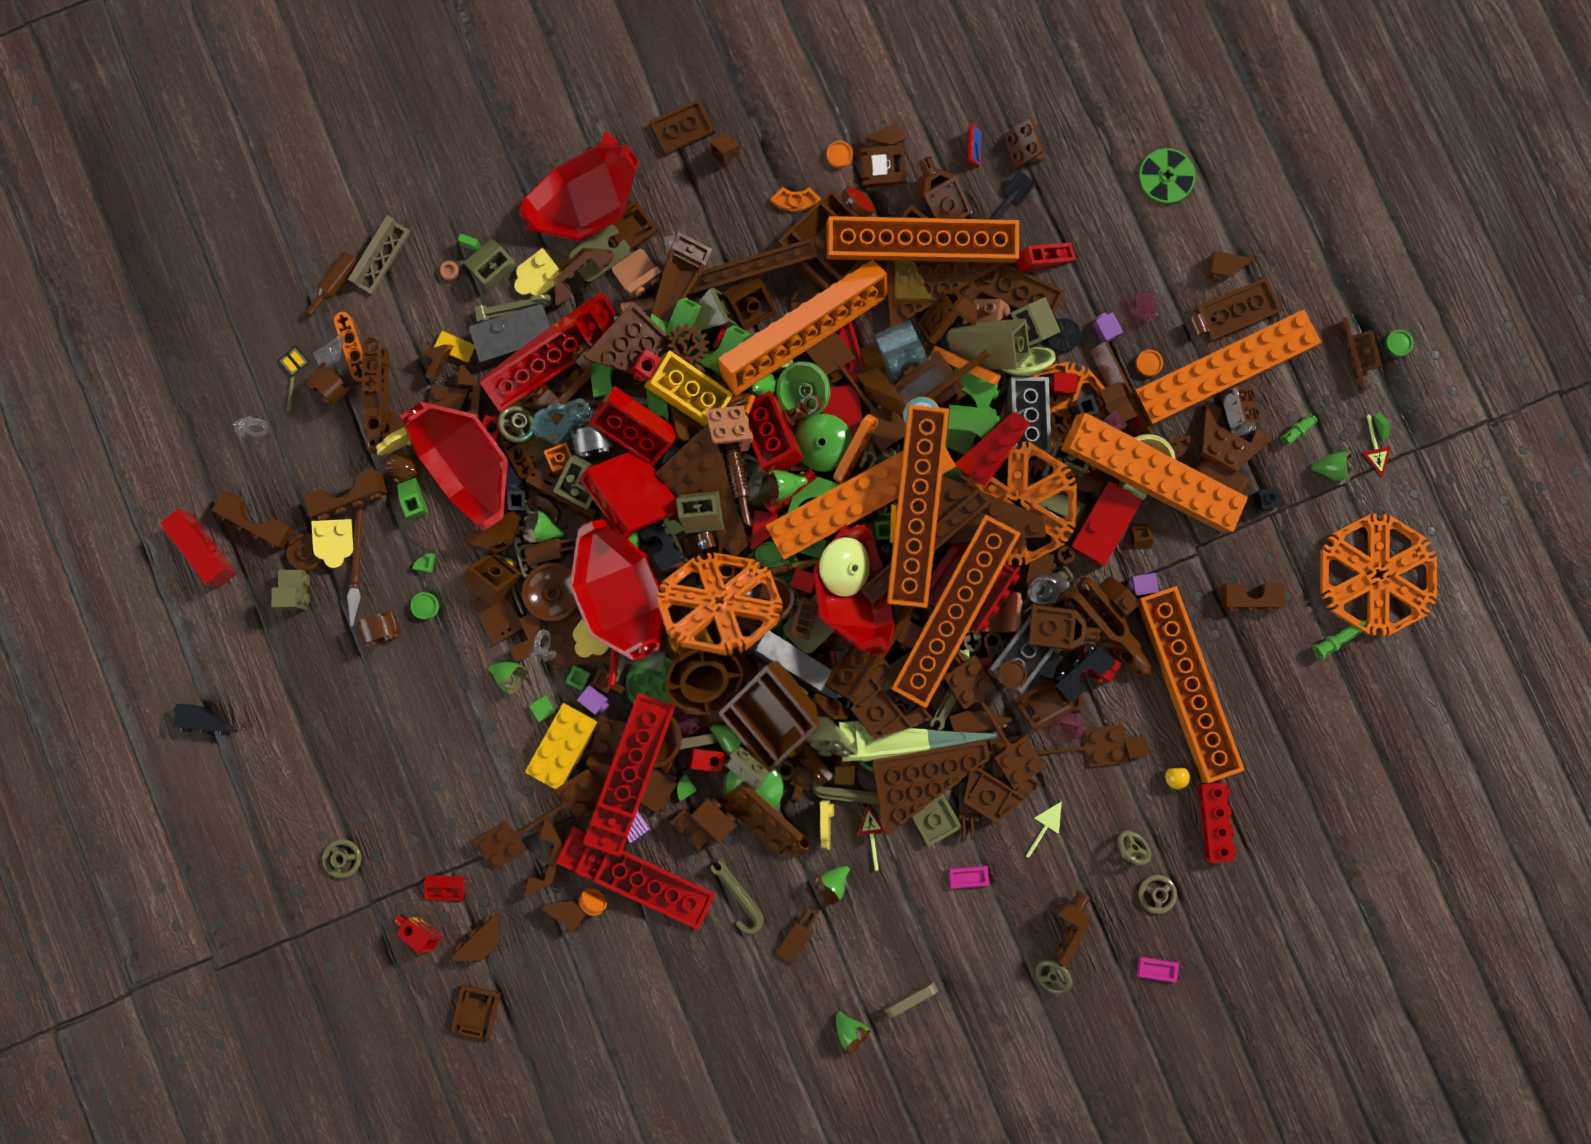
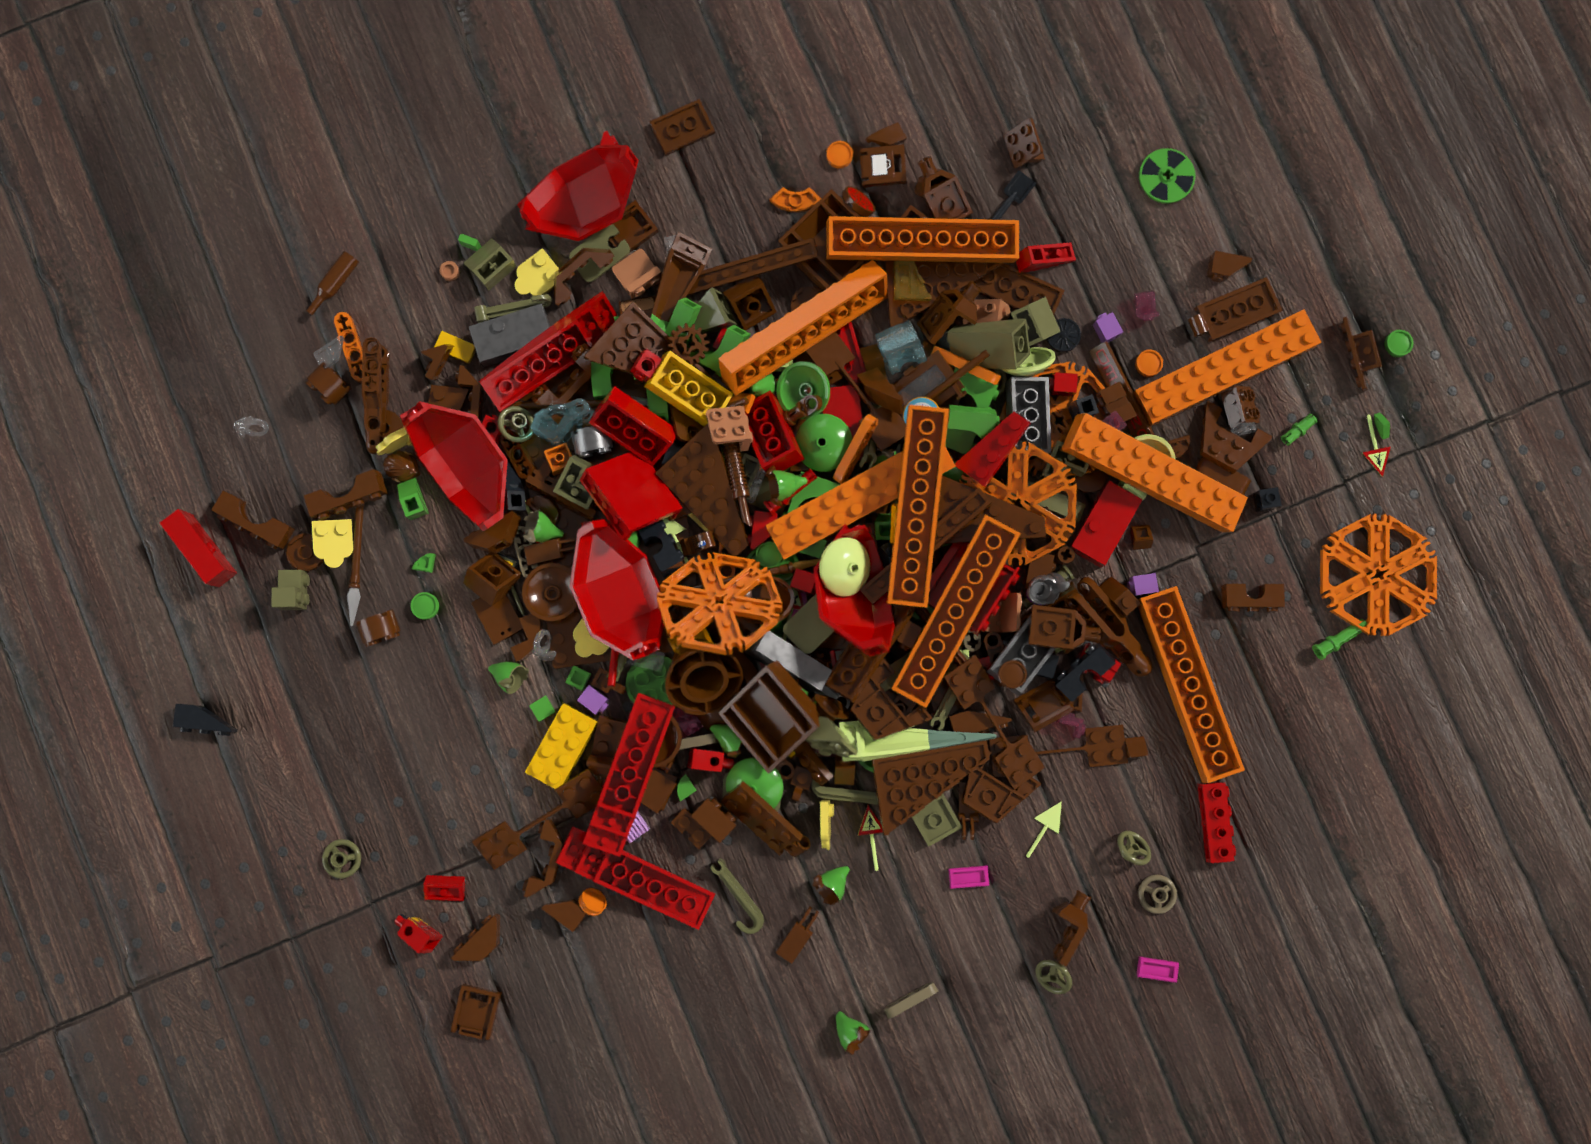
piece [277,345,311,411] -> none
dark tan fence [348,215,411,295] -> none
olive slope [676,491,724,534] -> none
reddish brown slope [710,133,740,167] -> none
olive bracket [727,747,770,792] -> none
reddish brown slope [790,597,818,640] -> none
slope [966,124,982,167] -> none
yellow piece [1165,768,1190,790] -> none
bright green hat [1311,447,1352,485] -> none

